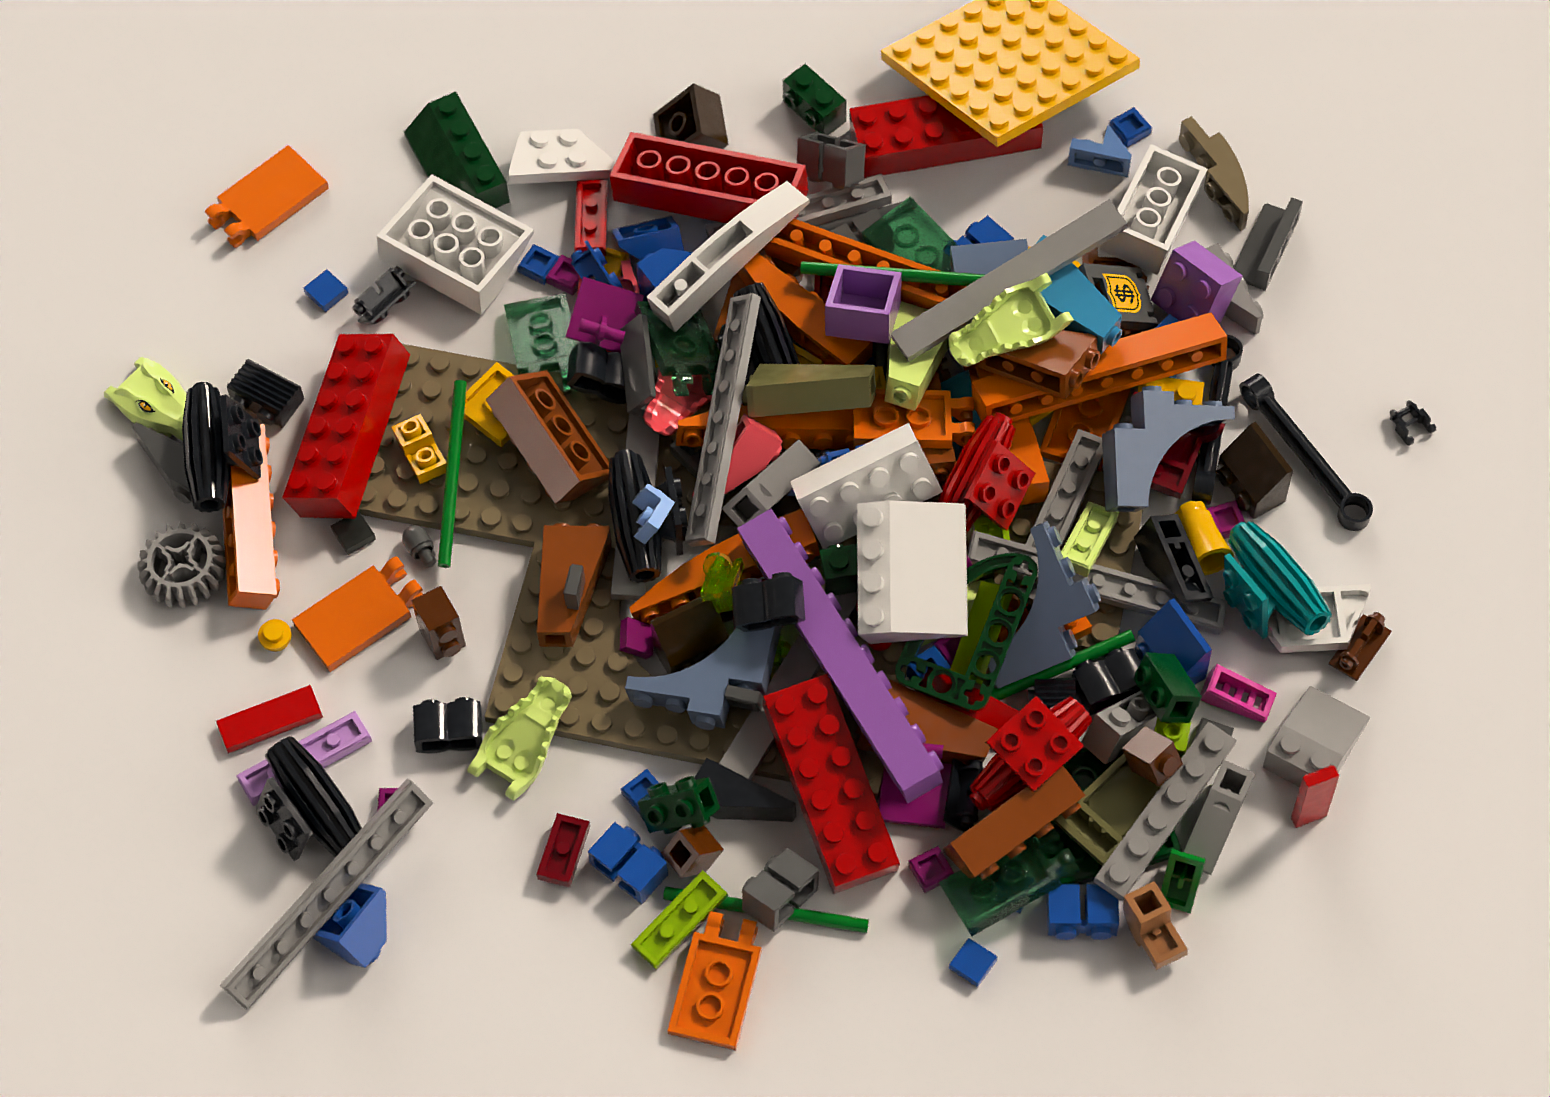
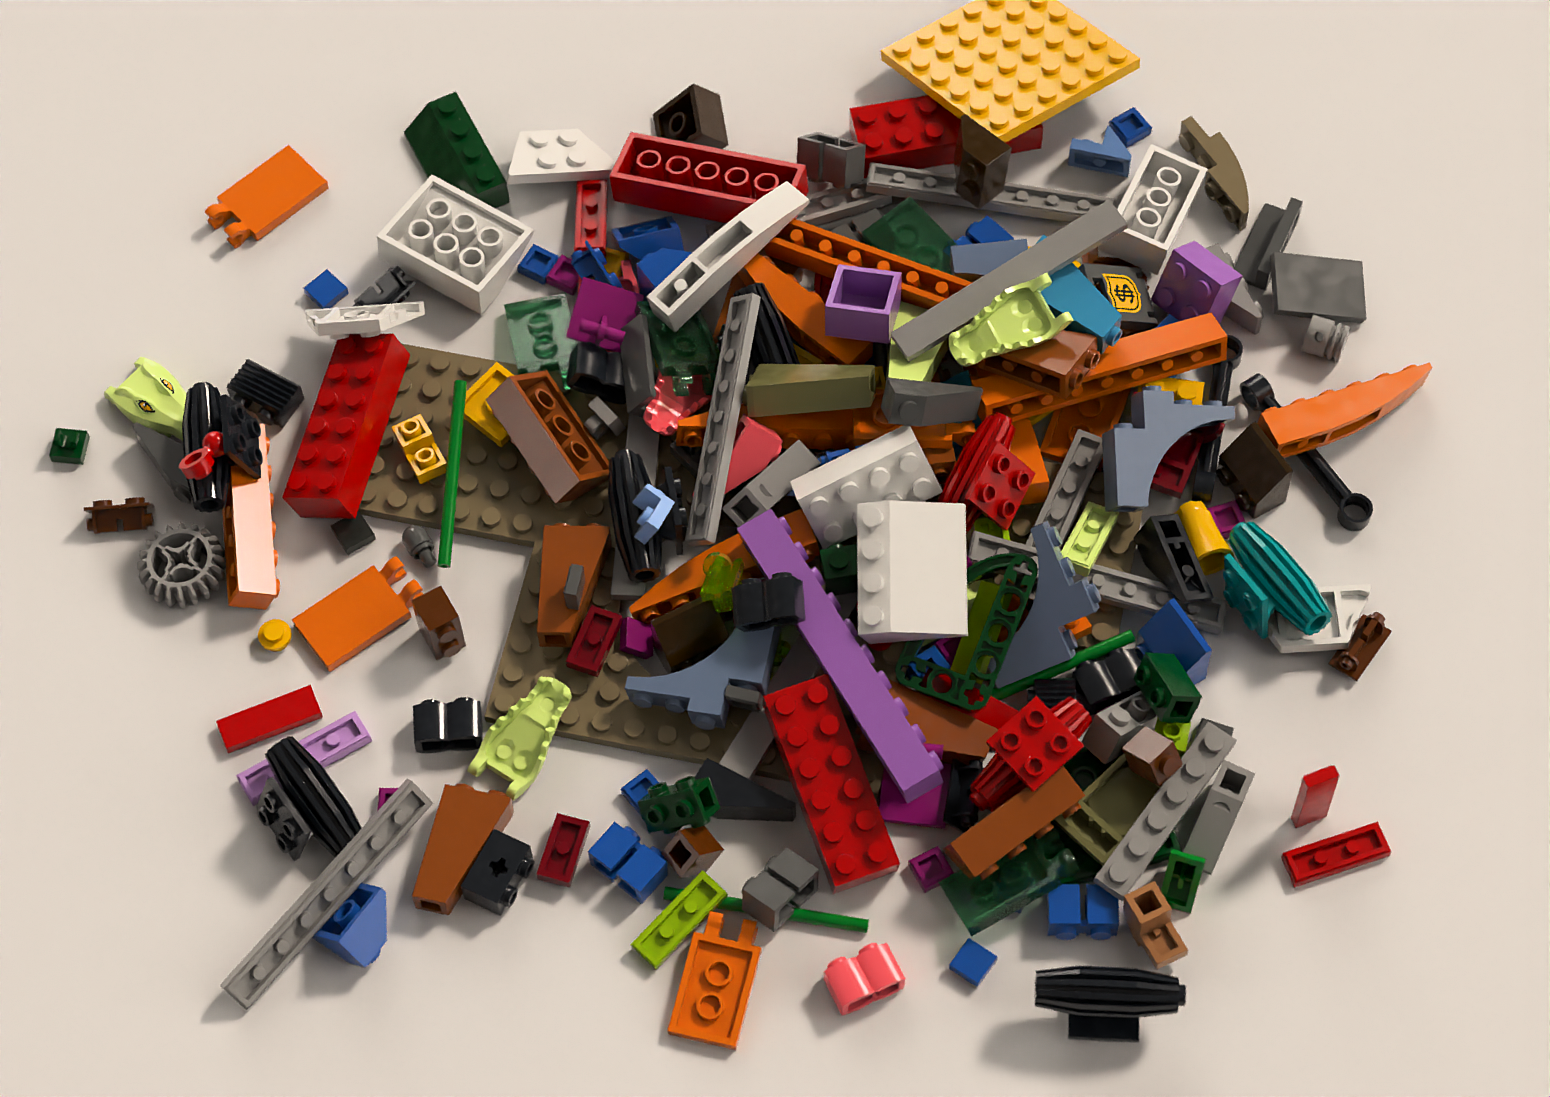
dark green brick [782,64,847,135] -> none
green piece [800,261,986,286] -> none
dark pink slope [1200,664,1277,723] -> none
light grey slope [1263,686,1370,787] -> none
black piece [1390,400,1436,446] -> none
none -> dark green tile [49,428,90,465]
none -> reddish brown hinge [84,497,154,534]
none -> red plate [179,431,225,480]
none -> white wing [305,301,425,340]
none -> dark orange slope [412,783,514,915]
none -> black brick [461,829,535,916]
none -> dark red plate [566,605,623,678]
none -> light grey tile [584,396,626,439]
none -> coral brick [823,943,905,1015]
none -> light grey tile [866,162,1115,222]
none -> dark grey slope [881,377,983,427]
none -> dark brown slope [954,114,1012,209]
none -> black plate [1035,965,1186,1043]
none -> orange slope [1257,362,1432,458]
none -> dark grey tile [1270,252,1367,323]
none -> red tile [1281,822,1391,888]
none -> light grey piece [1302,315,1350,363]

